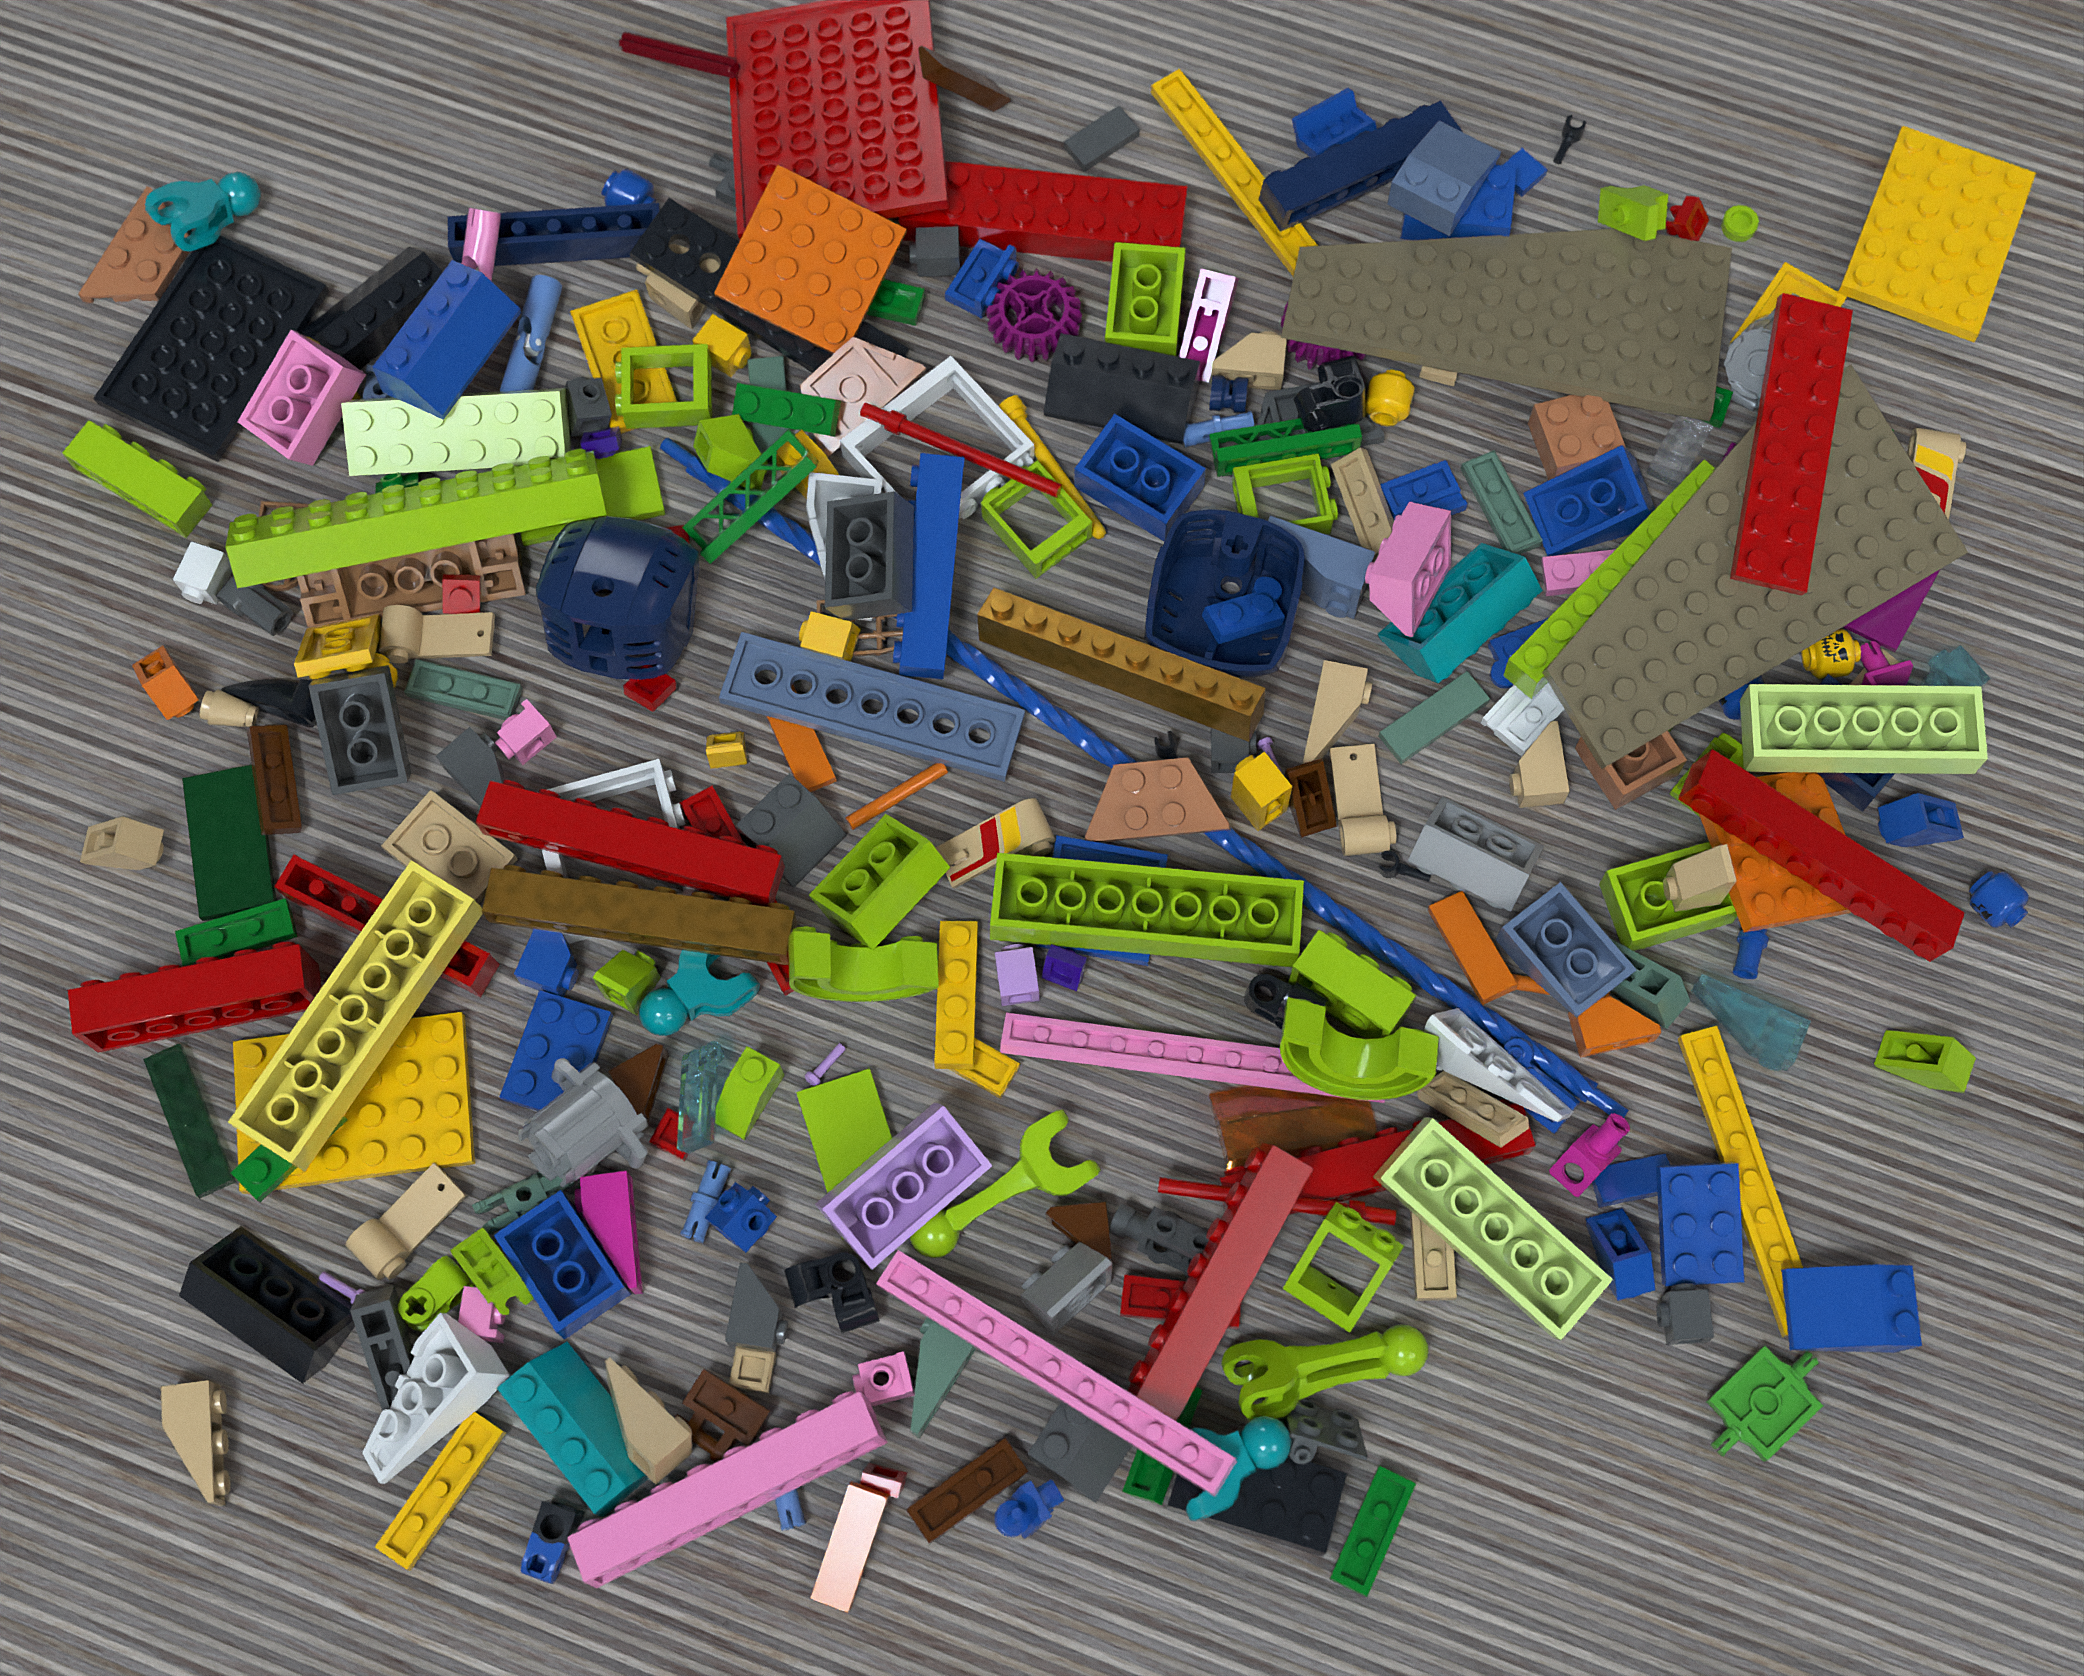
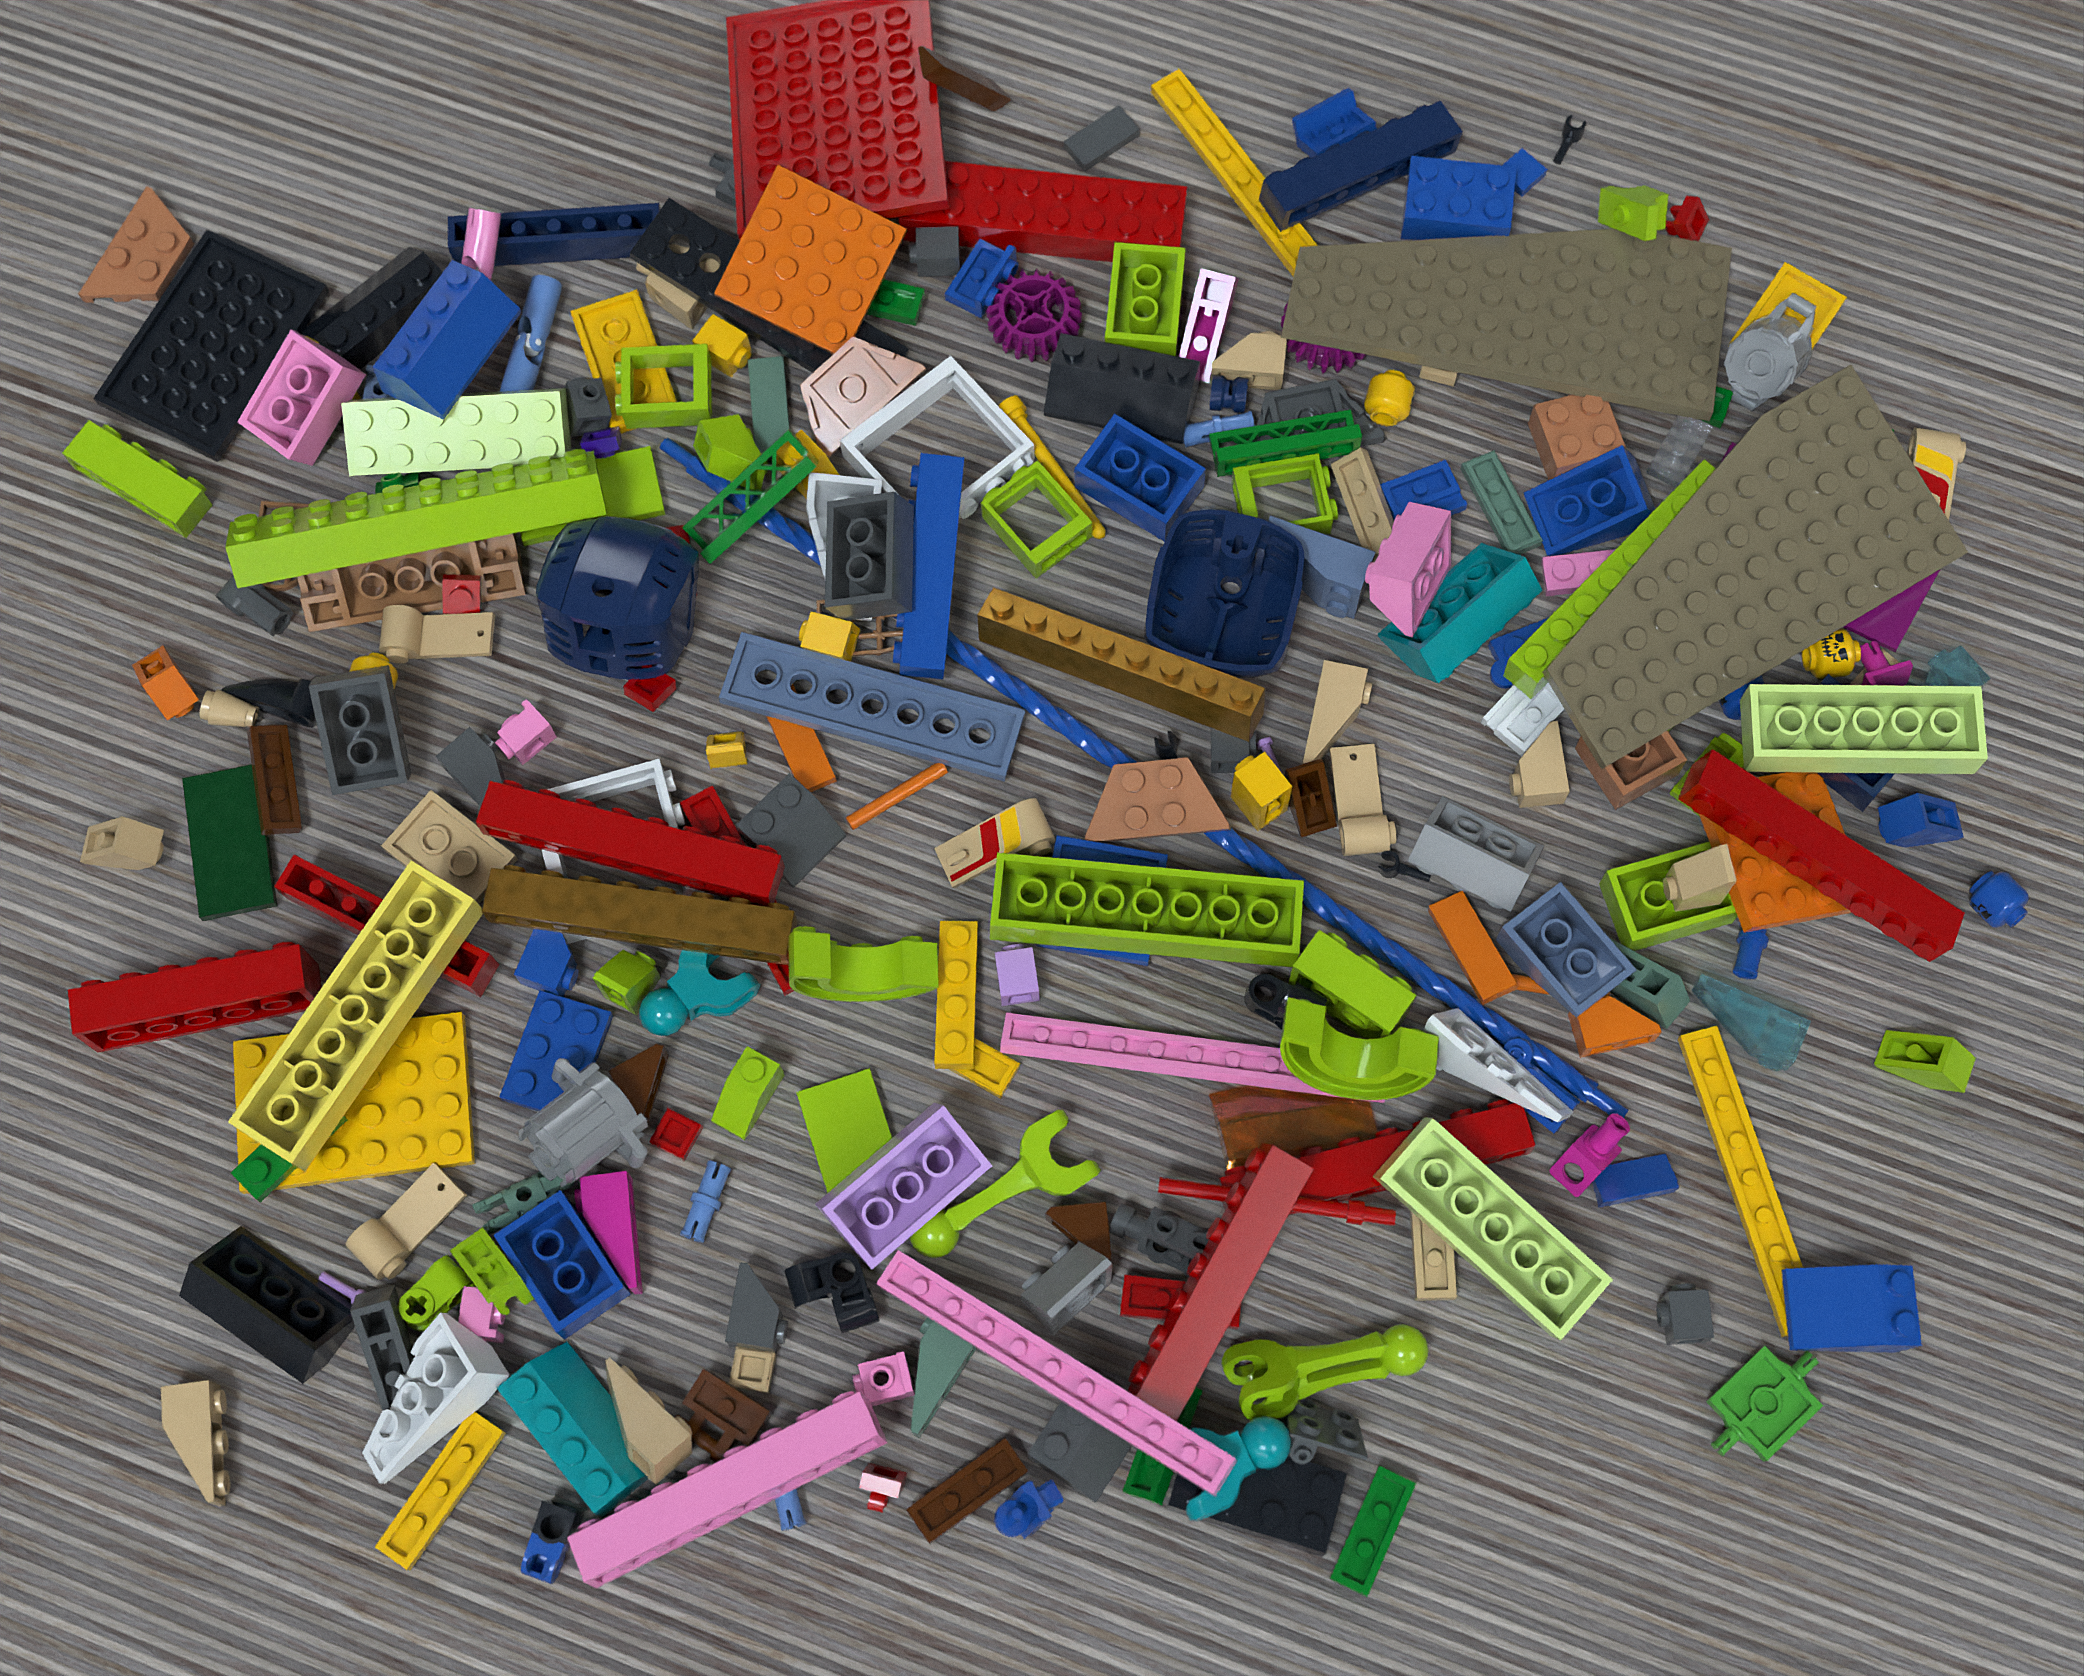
clear green tile [143,1043,236,1198] -> none
teal piece [145,171,261,252] -> none
white brick [173,542,232,605] -> none
green plate [175,898,298,967] -> none
yellow plate [294,614,382,679] -> none
sand green tile [404,659,523,720] -> none
blue head [602,169,656,206] -> none
dark red axle [618,32,740,78] -> none
clear light blue plate [677,1041,724,1154] -> none
blue brick [705,1182,777,1253] -> none
green plate [732,383,841,437] -> none
lavender piece [804,1043,846,1086] -> none
lime brick [809,814,950,950] -> none
tile [810,1481,889,1613] -> none
red bar [860,402,1062,498] -> none
dark purple plate [1041,944,1087,991] -> none
blue hinge [1201,577,1285,644] -> none
lime window [1282,1202,1404,1333] -> none
black piece [1293,355,1365,432] -> none
sand green tile [1378,671,1490,764] -> none
sand blue slope [1387,121,1501,236] -> none
tan tile [1417,1071,1529,1147] -> none
blue slope [1585,1208,1655,1301] -> none
blue plate [1656,1162,1744,1286] -> none
lime tile [1721,205,1759,242] -> none
red plate [1730,293,1853,596] -> none
yellow plate [1838,125,2036,342] -> none

